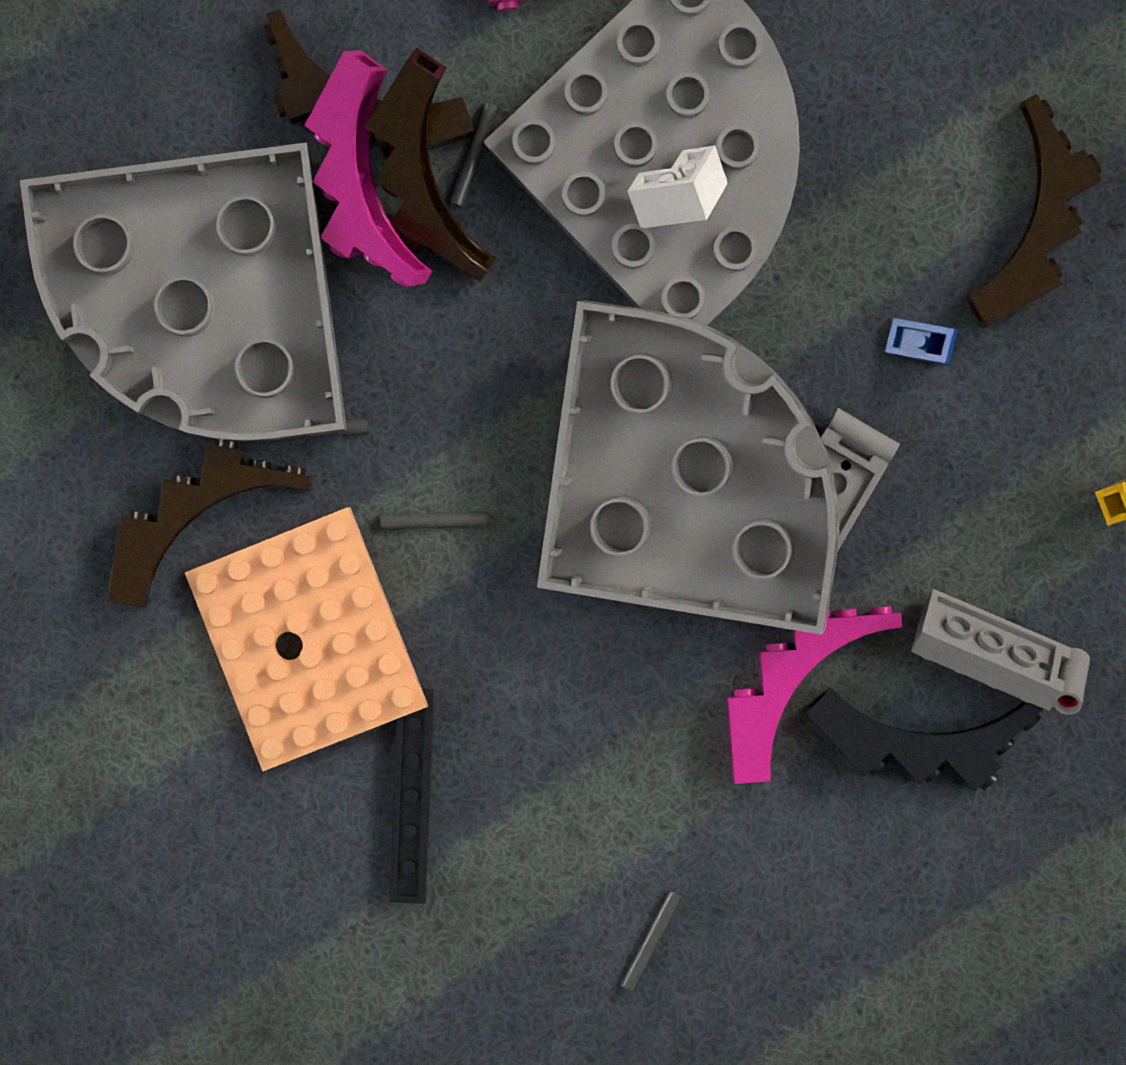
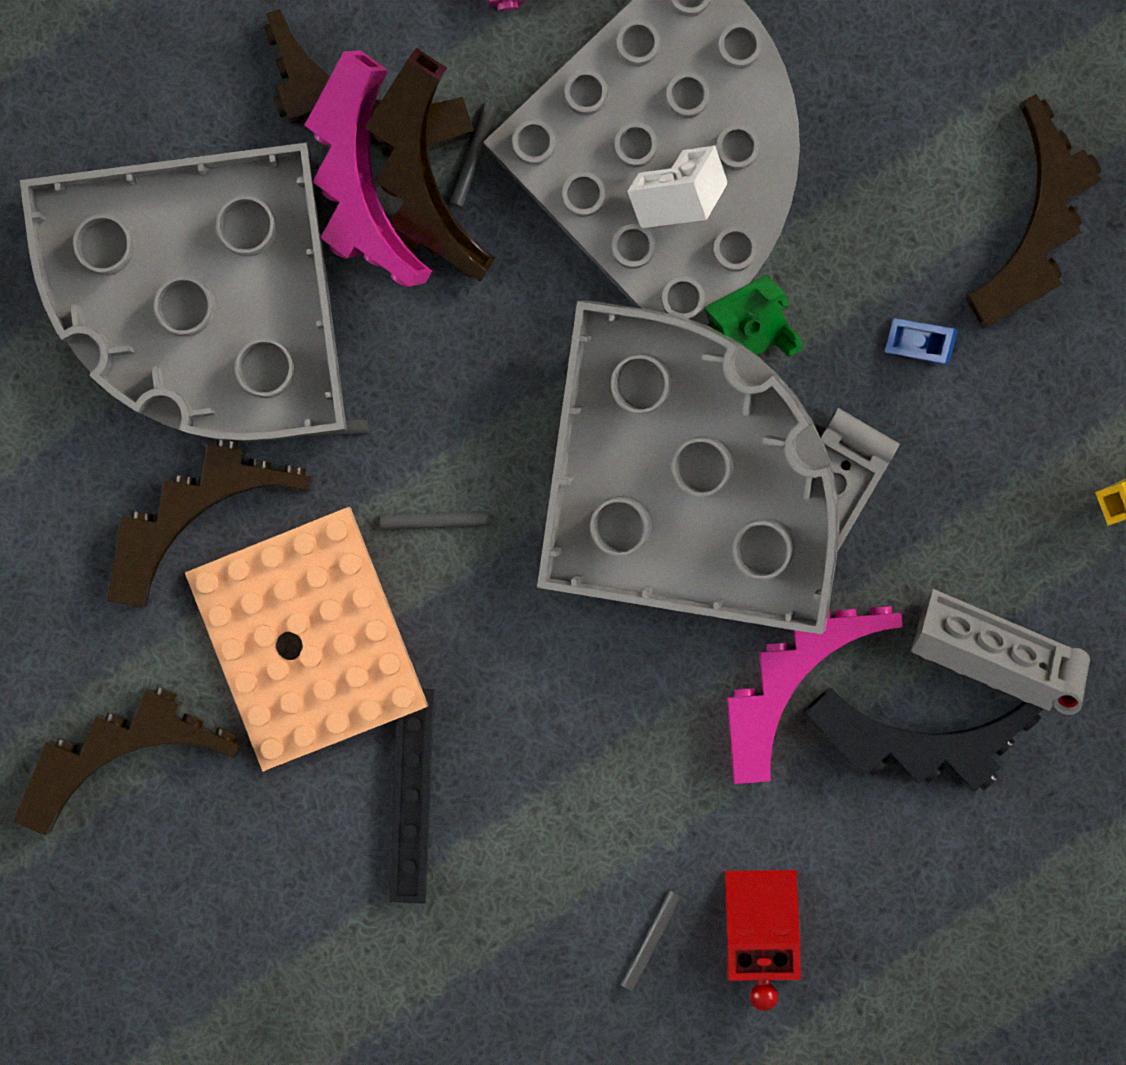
none -> dark brown arch [12,686,243,836]
none -> green panel [704,275,803,357]
none -> red slope [725,870,801,1011]

